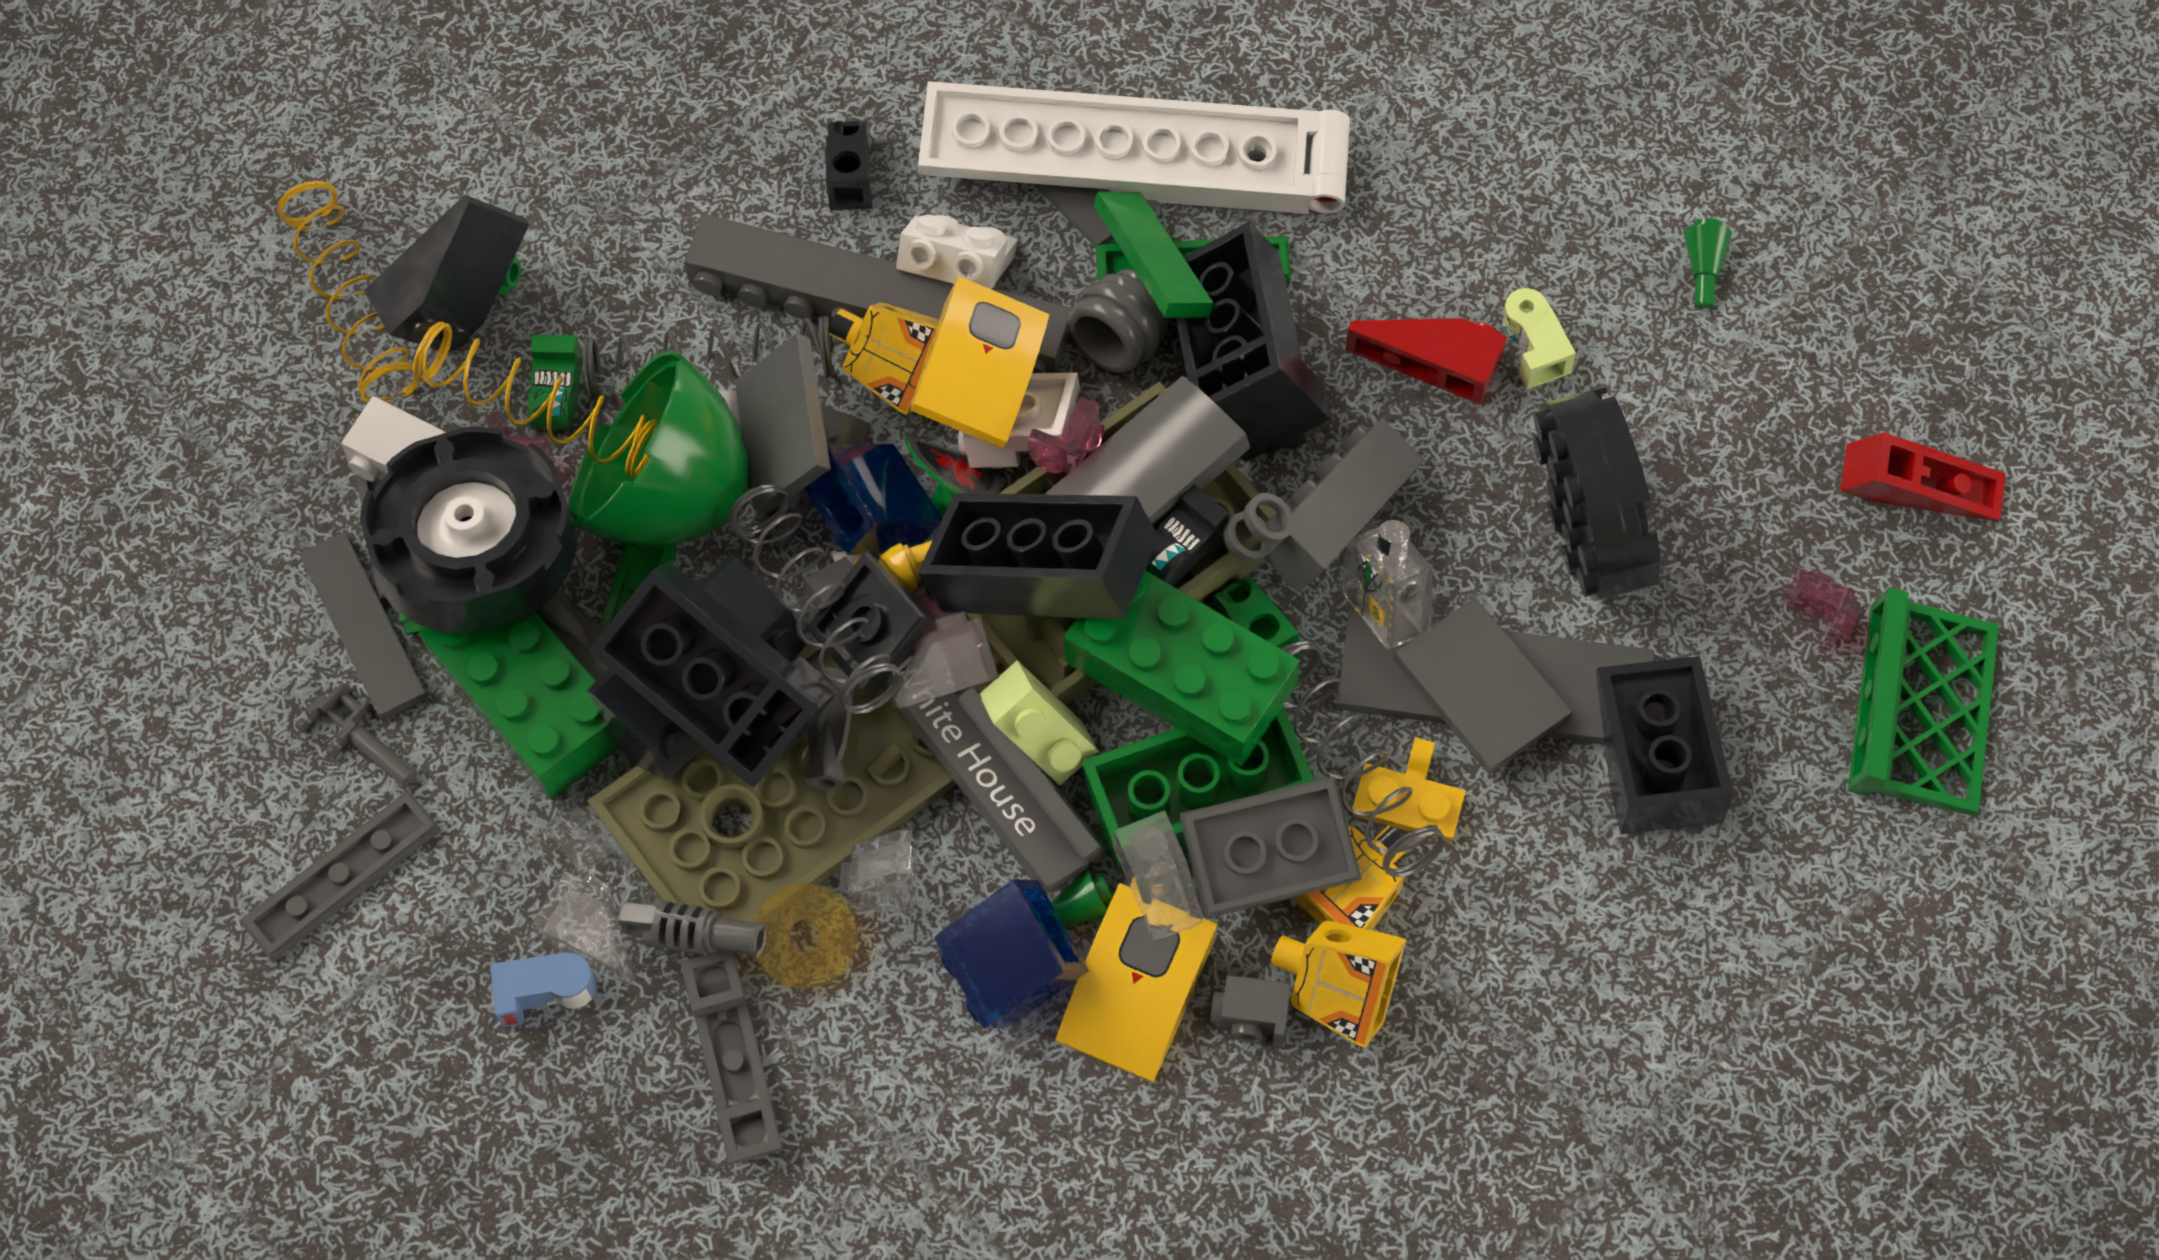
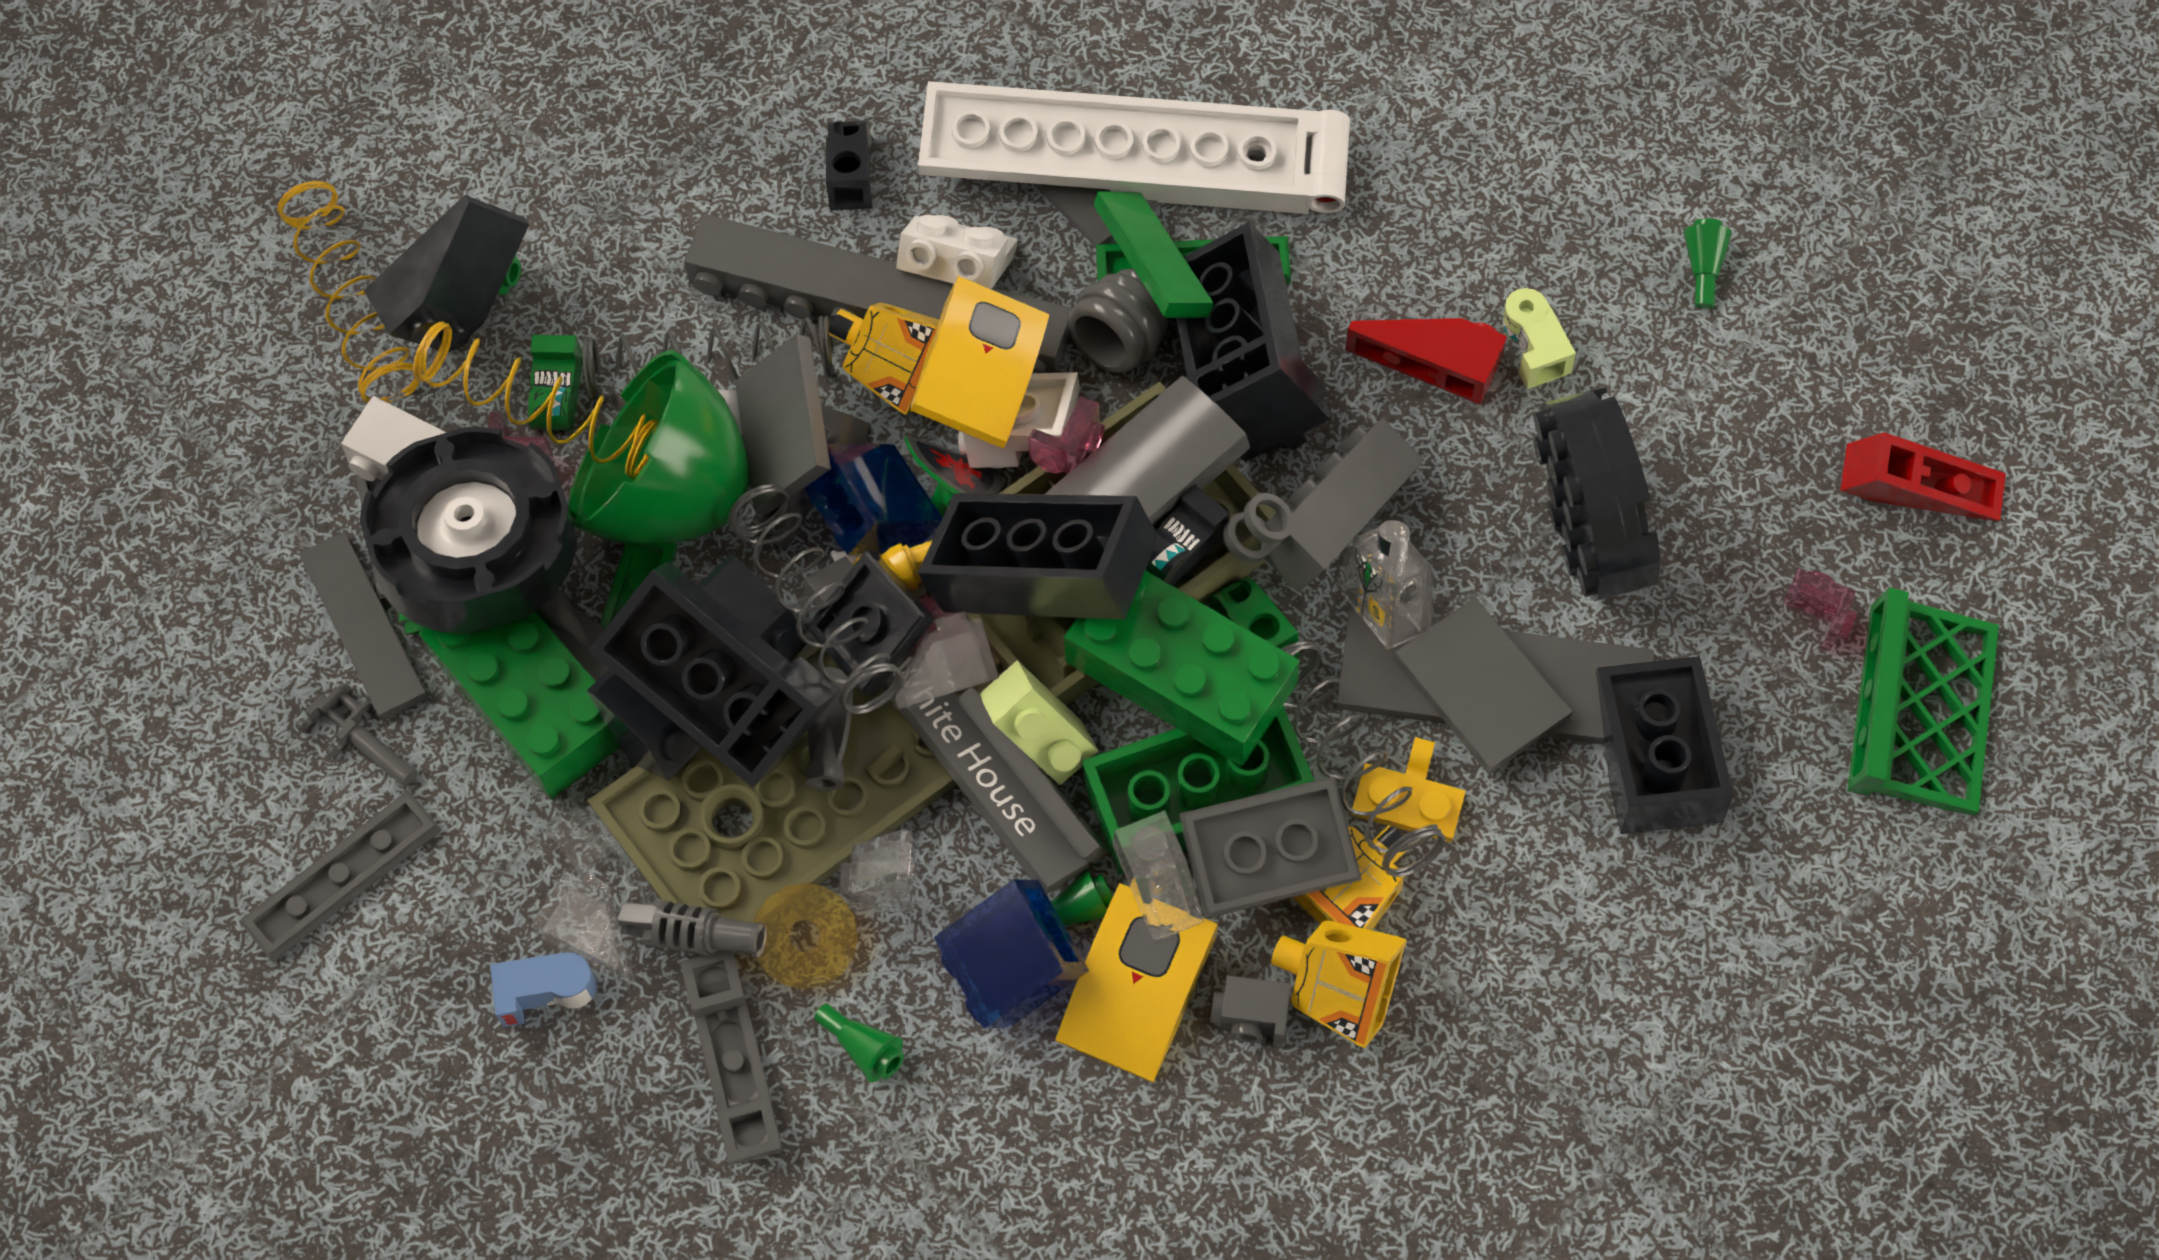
none -> green cone [814,1003,904,1083]

